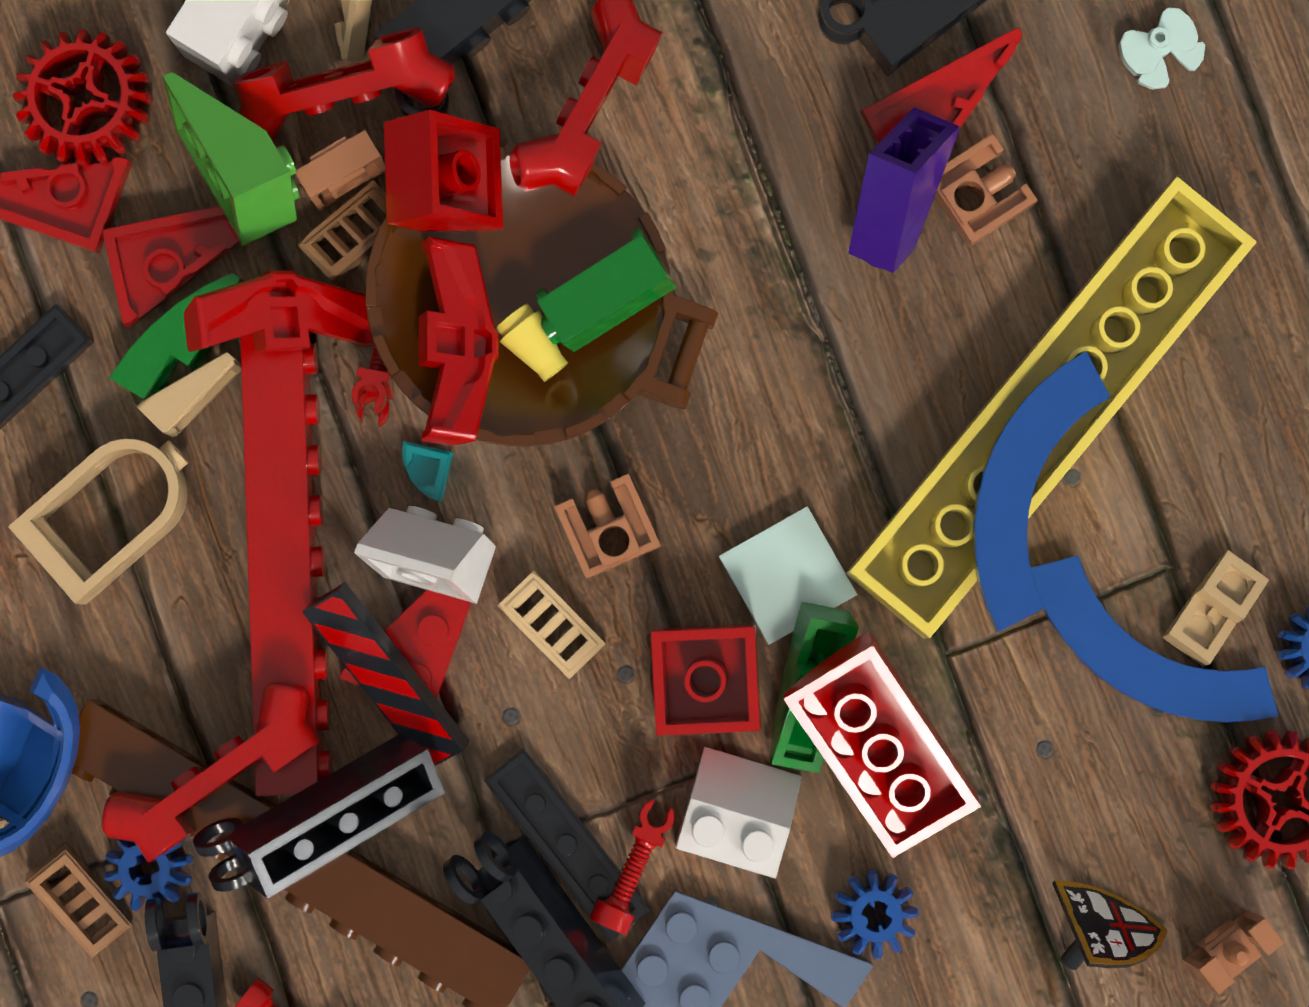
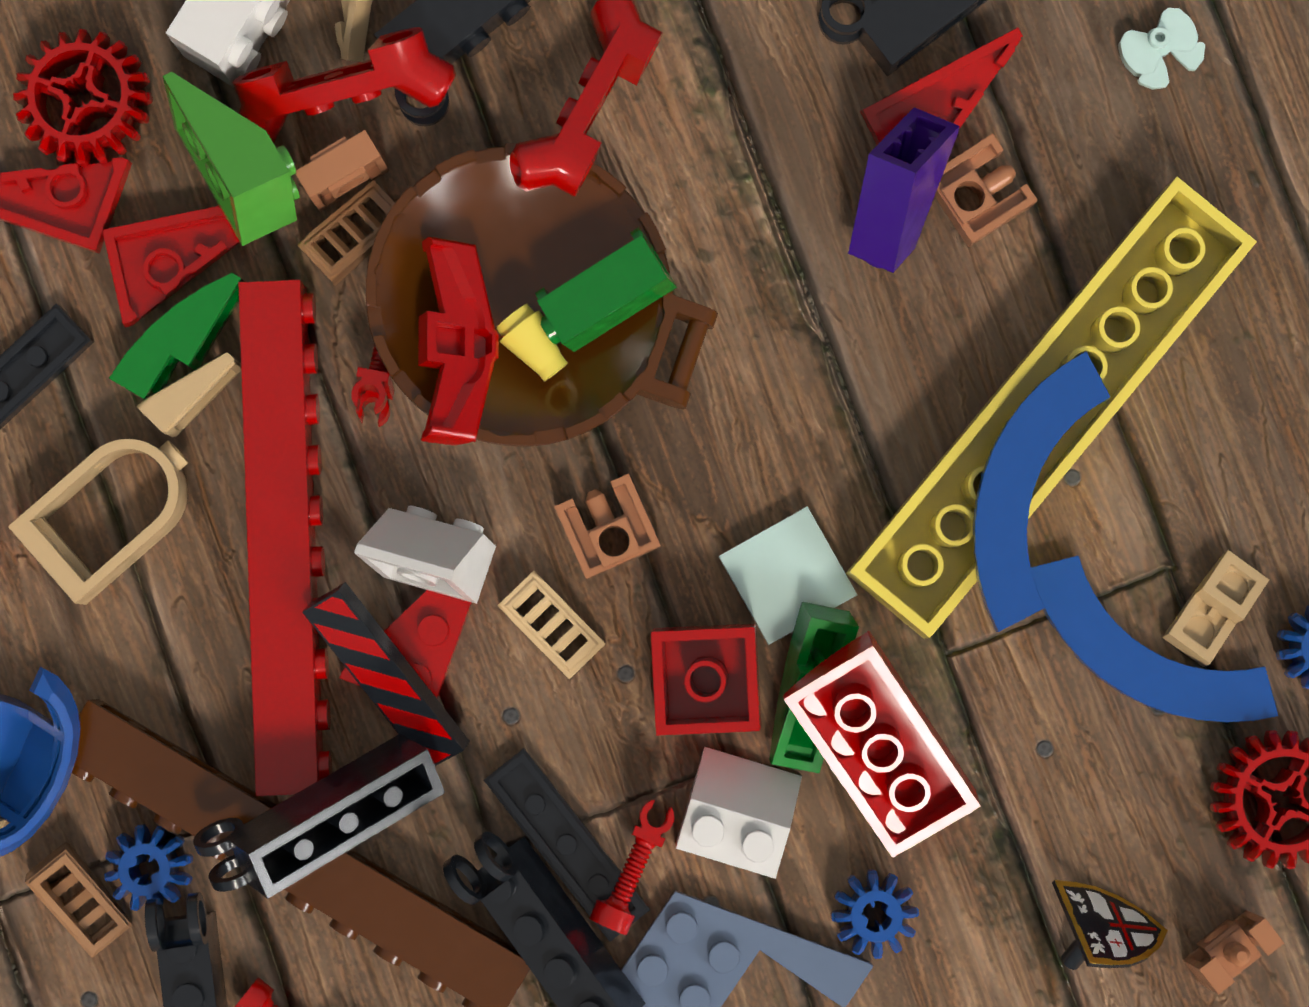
red plate [101,682,320,863] -> none
red plate [184,270,374,352] -> none
red slope [384,110,503,232] -> none
teal tile [402,441,454,503] -> none

